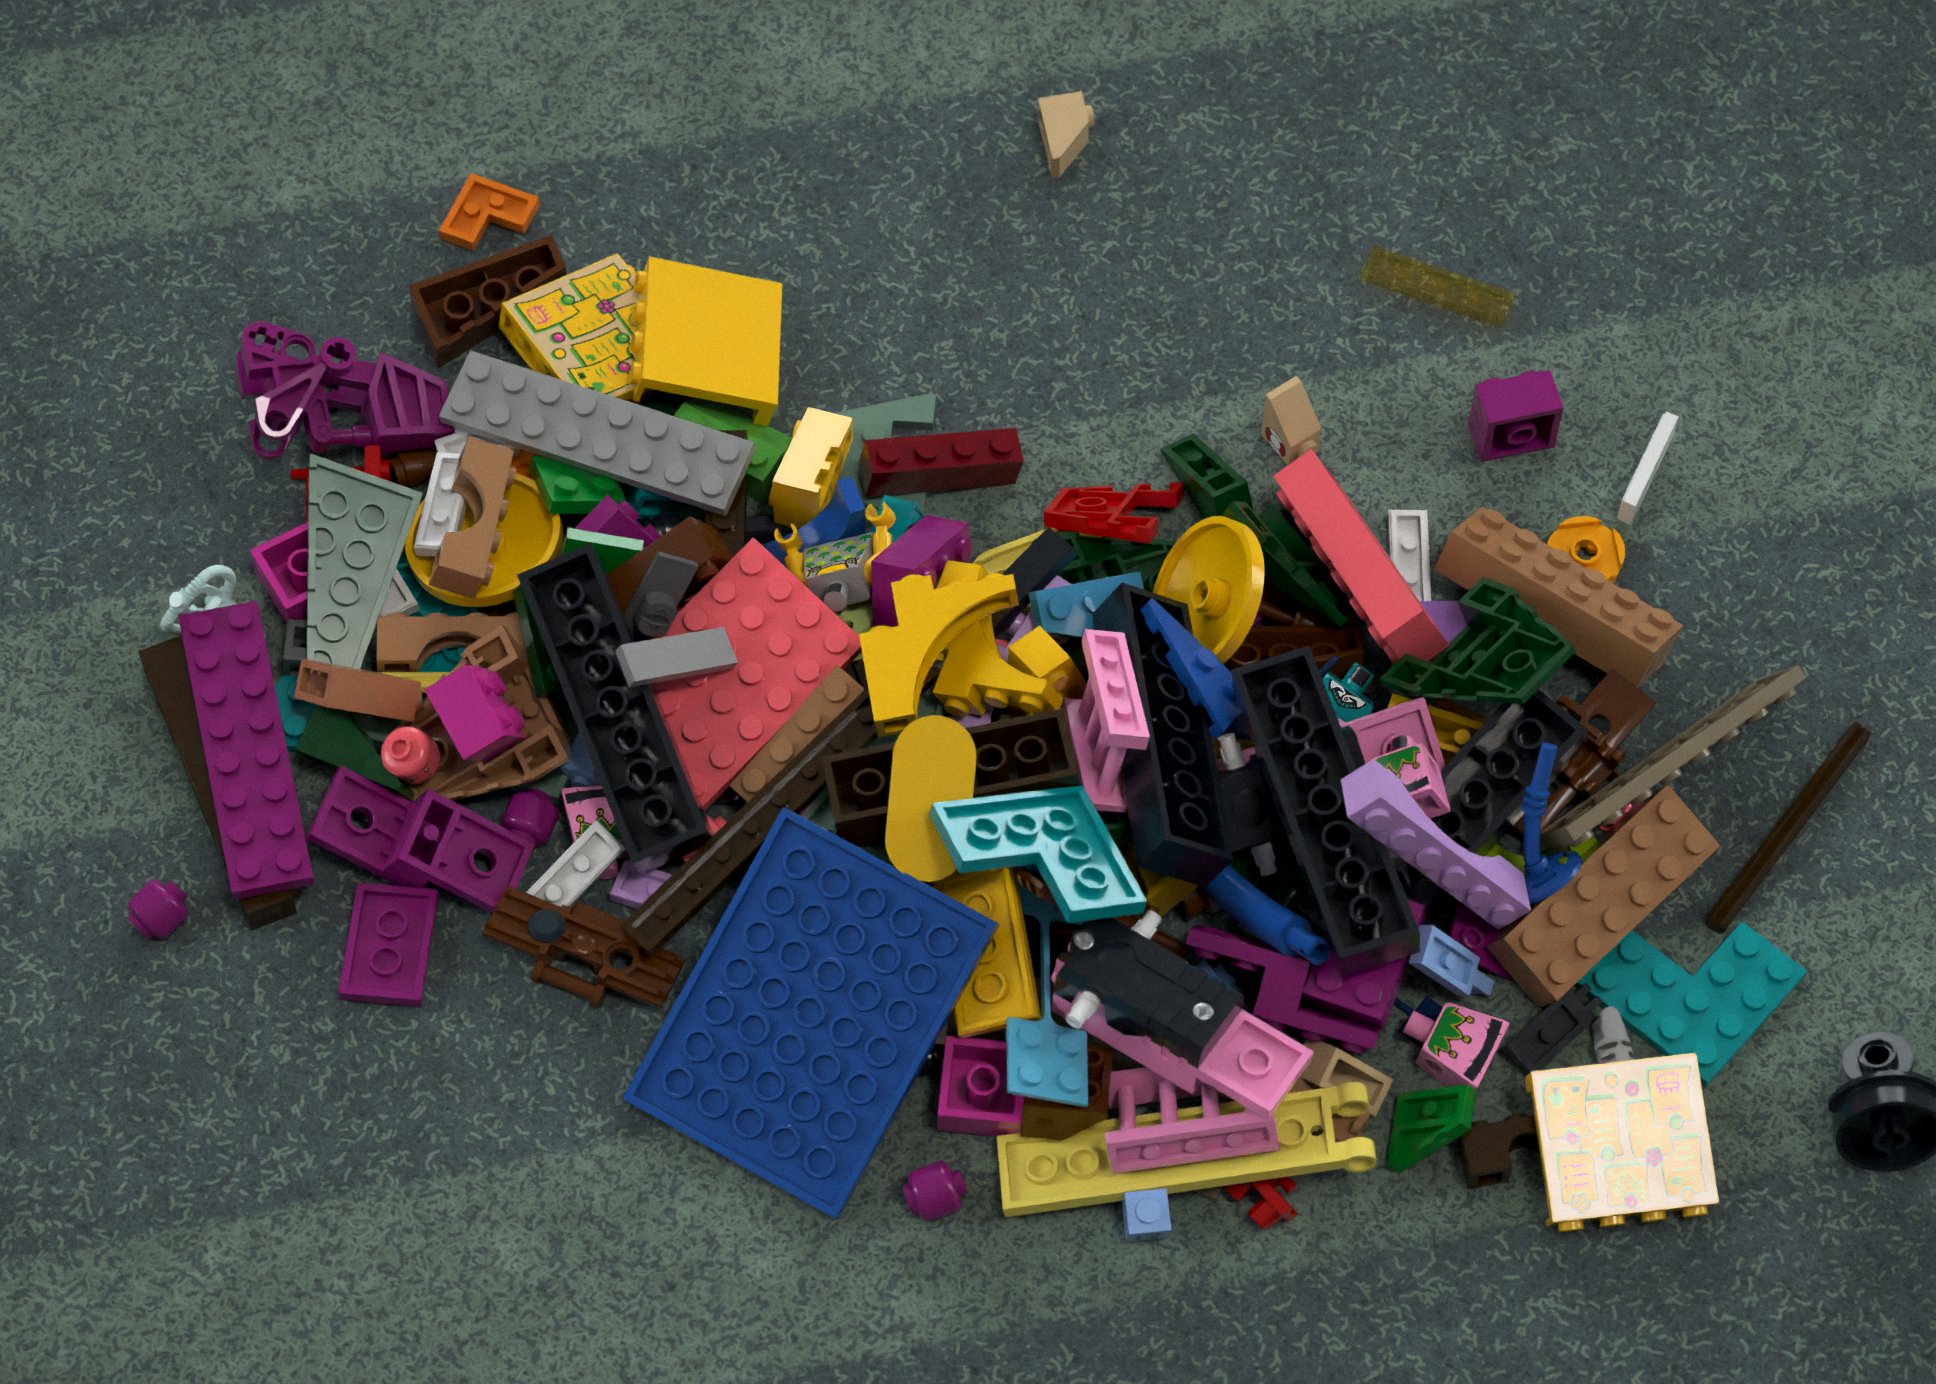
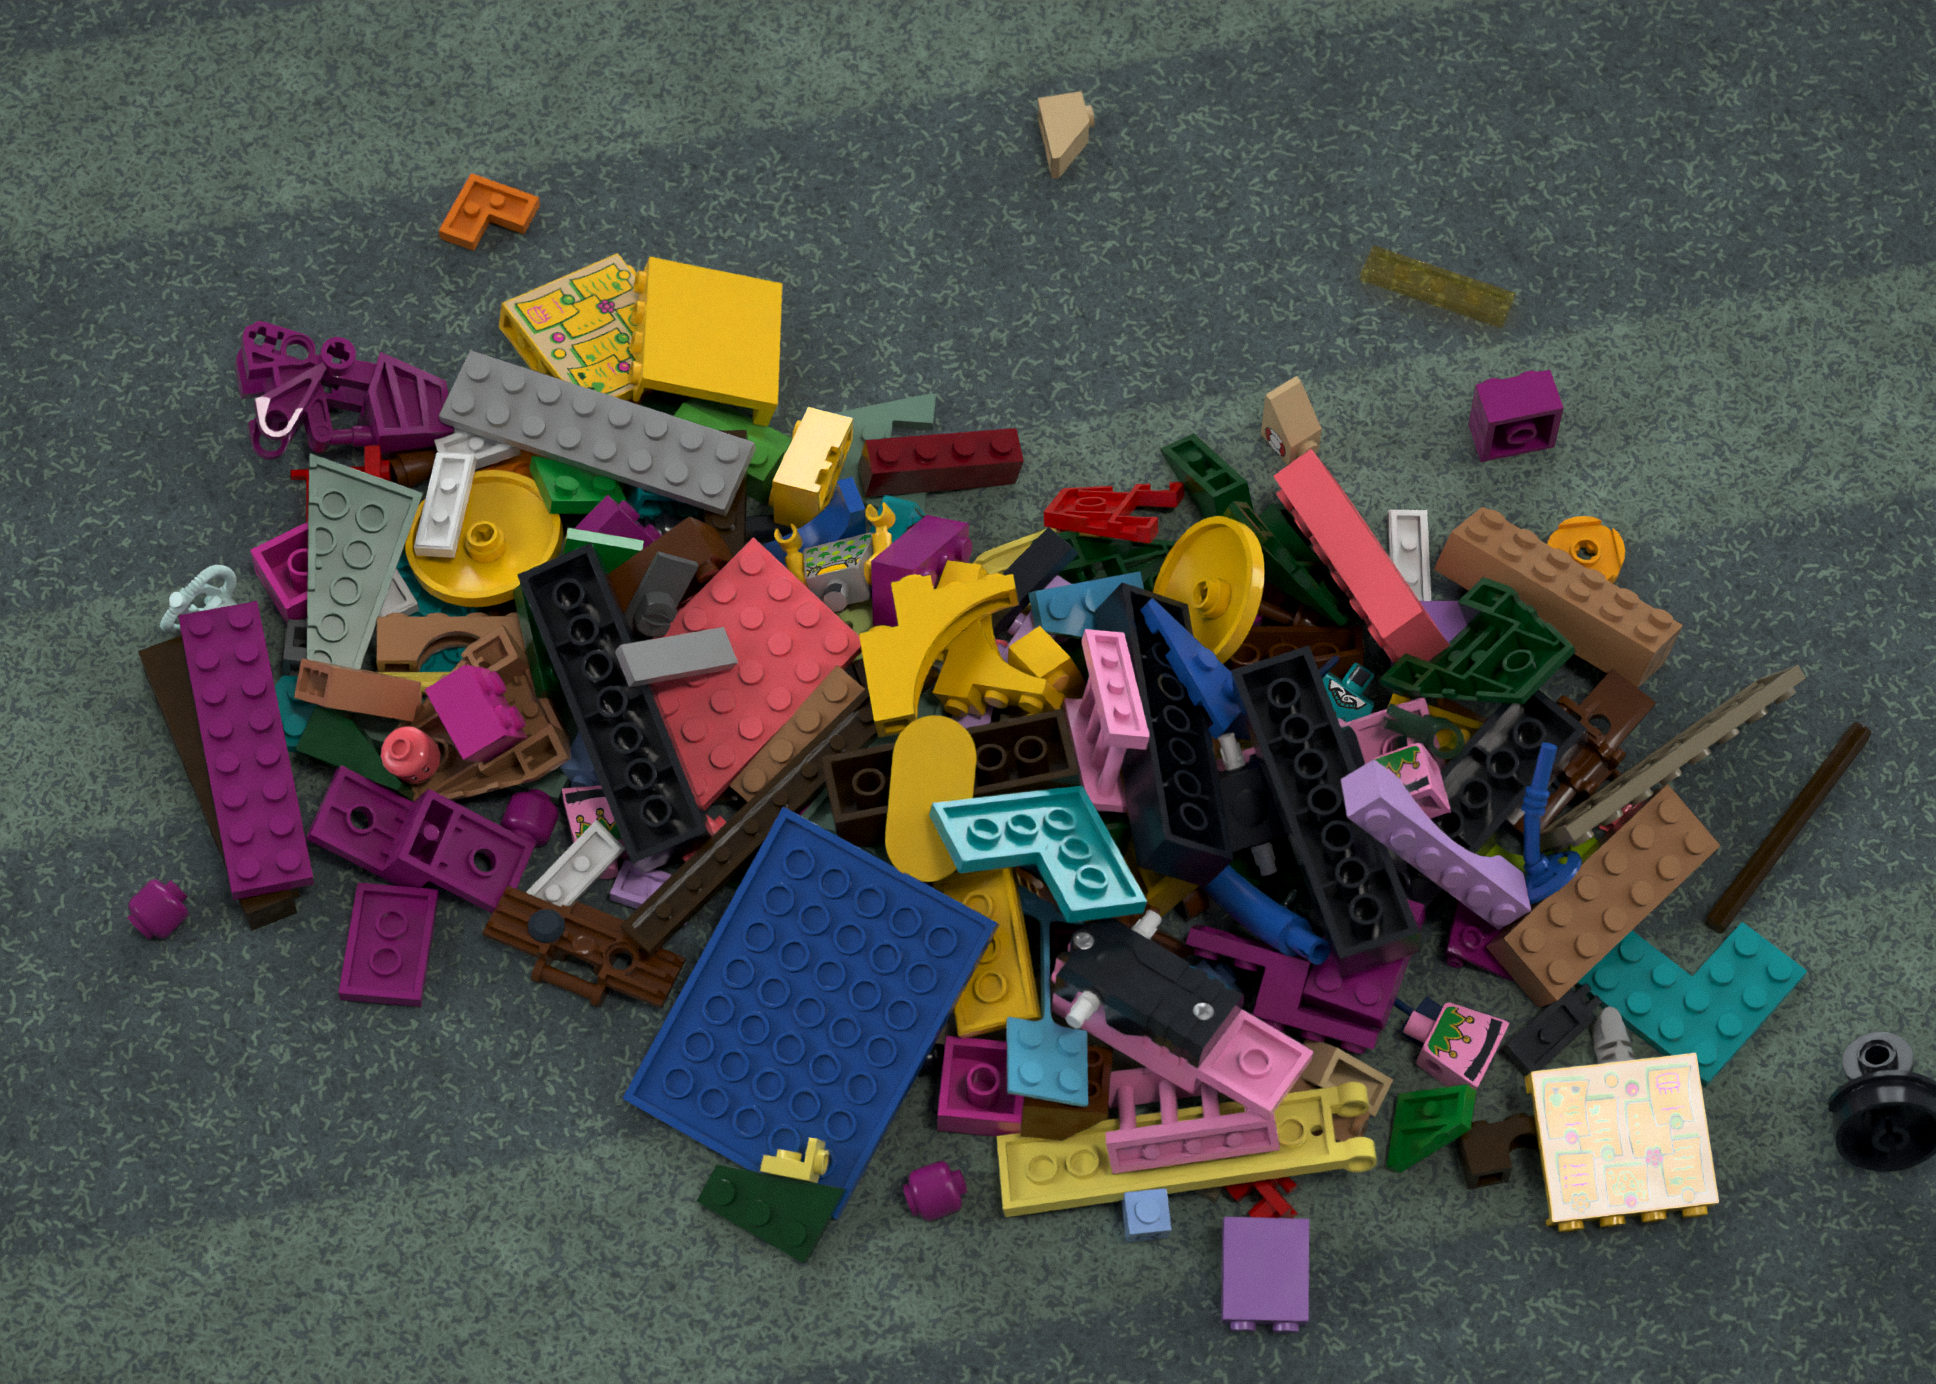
reddish brown wedge [409,235,566,369] -> none
medium nougat arch [428,436,516,599] -> none
light blue hinge [1409,925,1494,998] -> none
white tile [1617,412,1679,525] -> none
none -> dark green wing [697,1164,847,1263]
none -> light yellow bracket [760,1138,829,1183]
none -> medium lavender brick [1221,1217,1309,1333]
none -> clear green pin [1381,704,1464,759]

